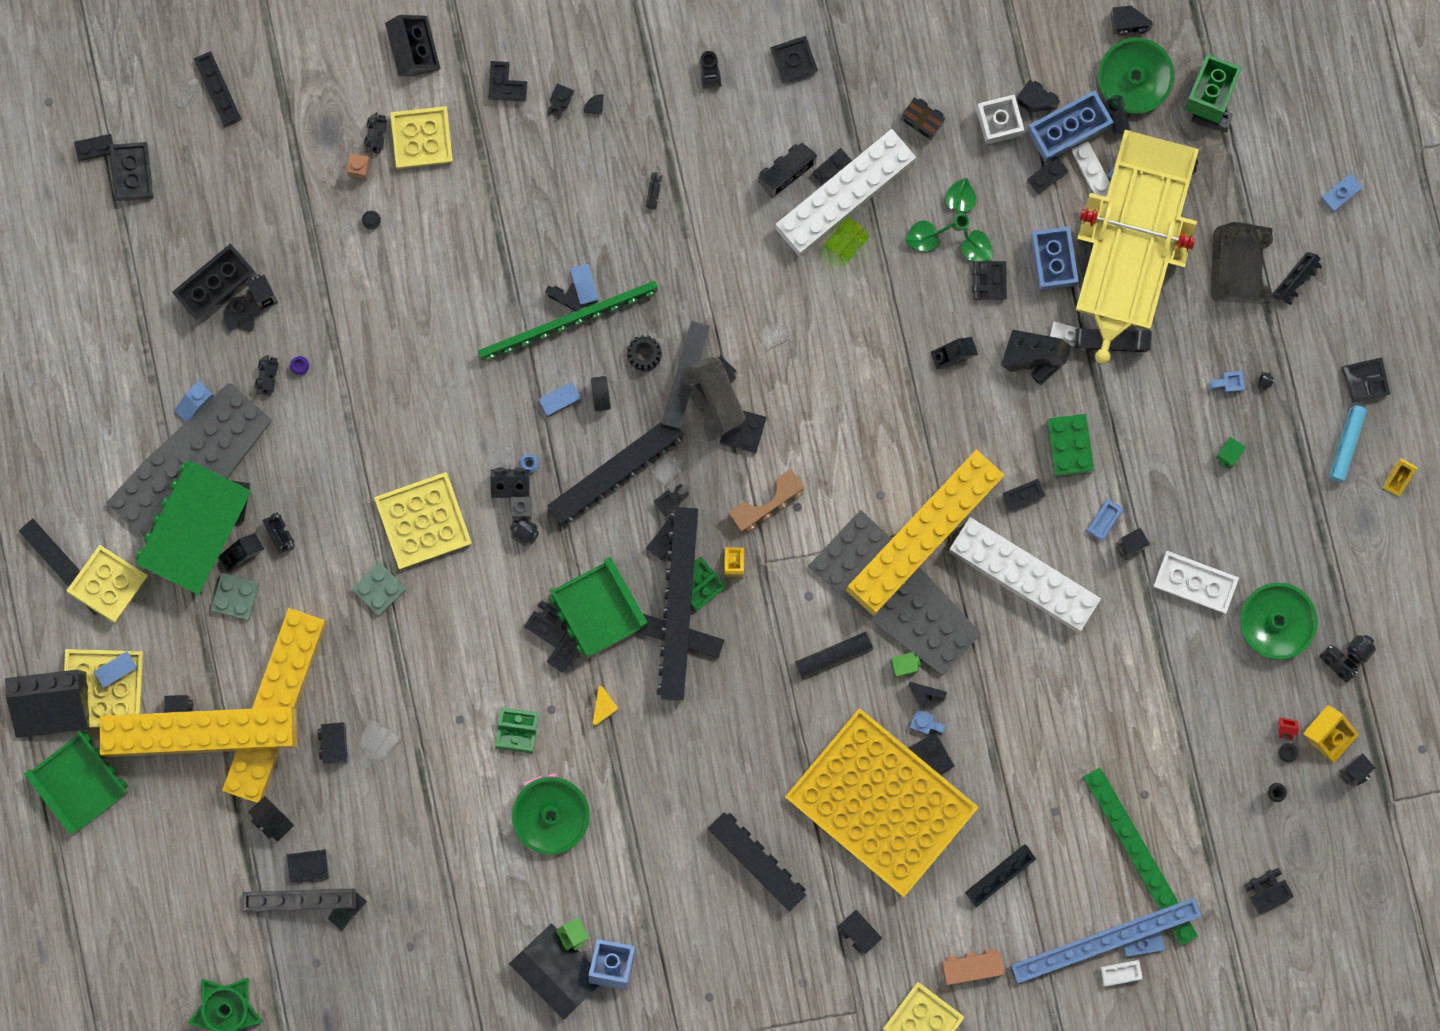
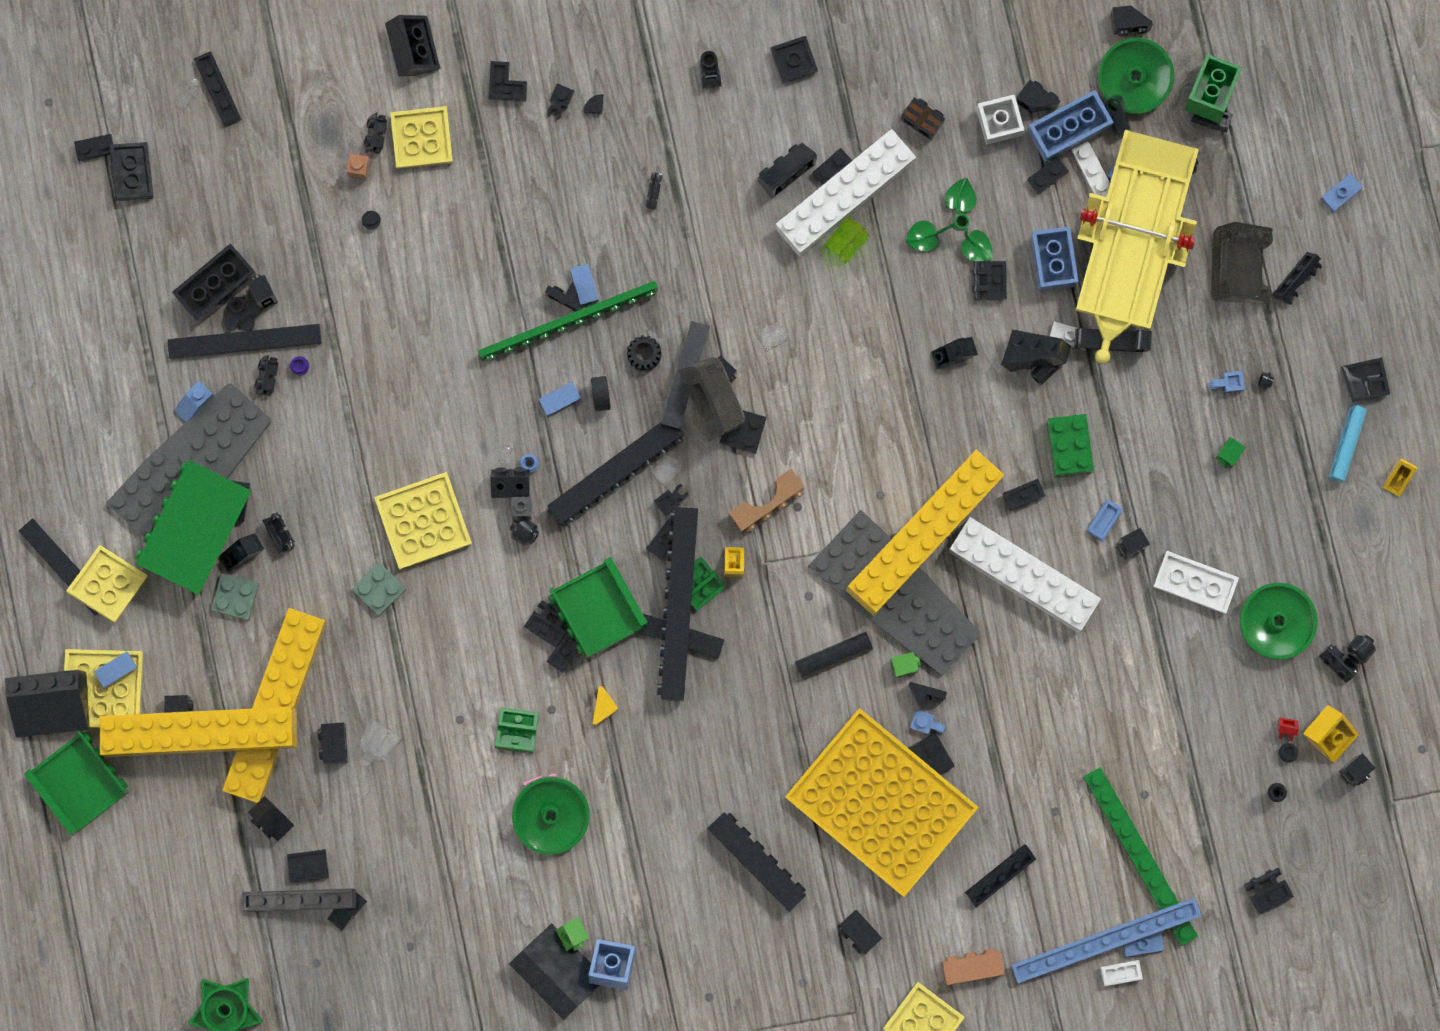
none -> black tile [168,324,322,359]

